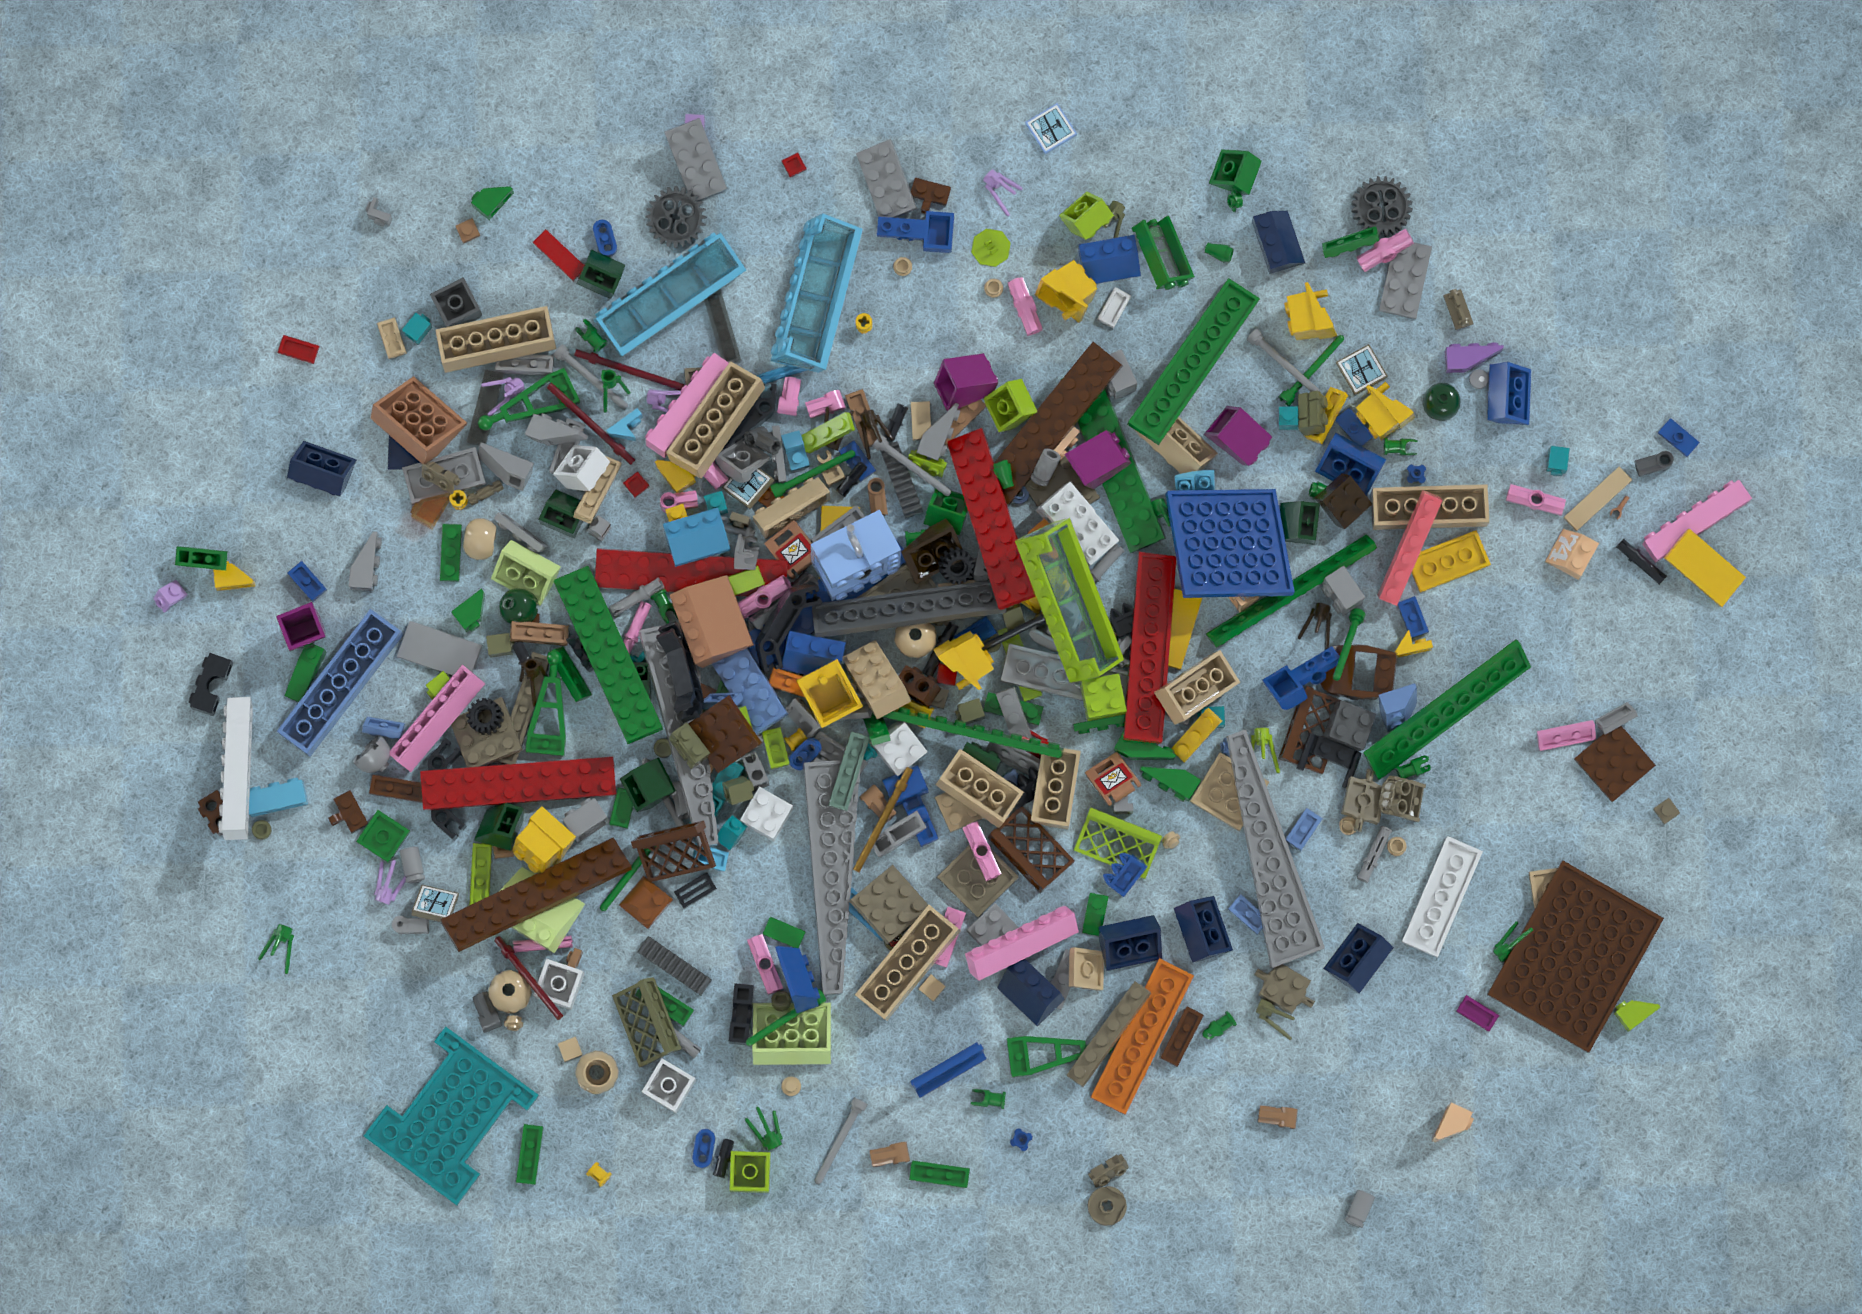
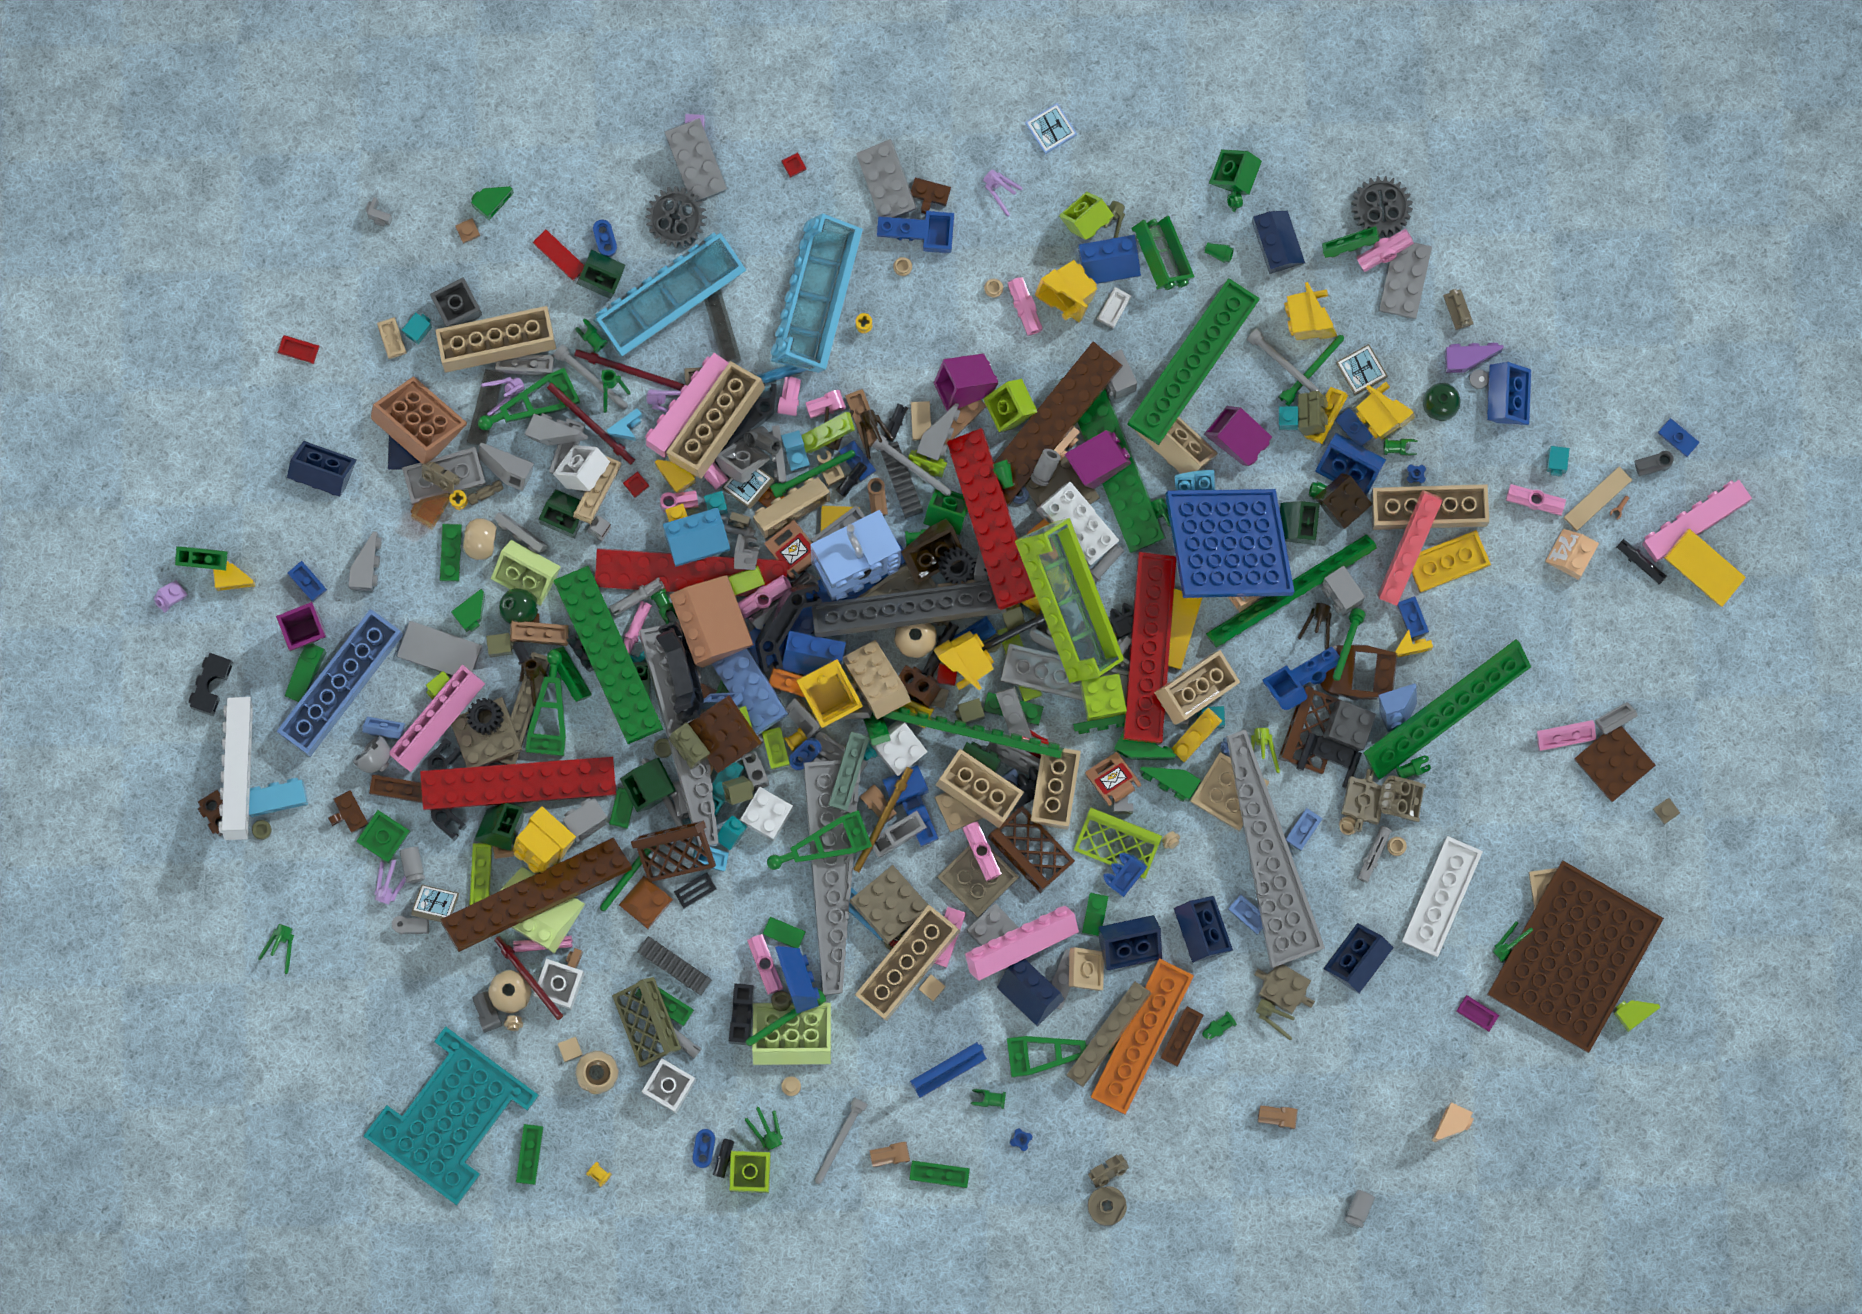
lime piece [971,228,1011,267] -> none
none -> green plate [767,810,872,870]

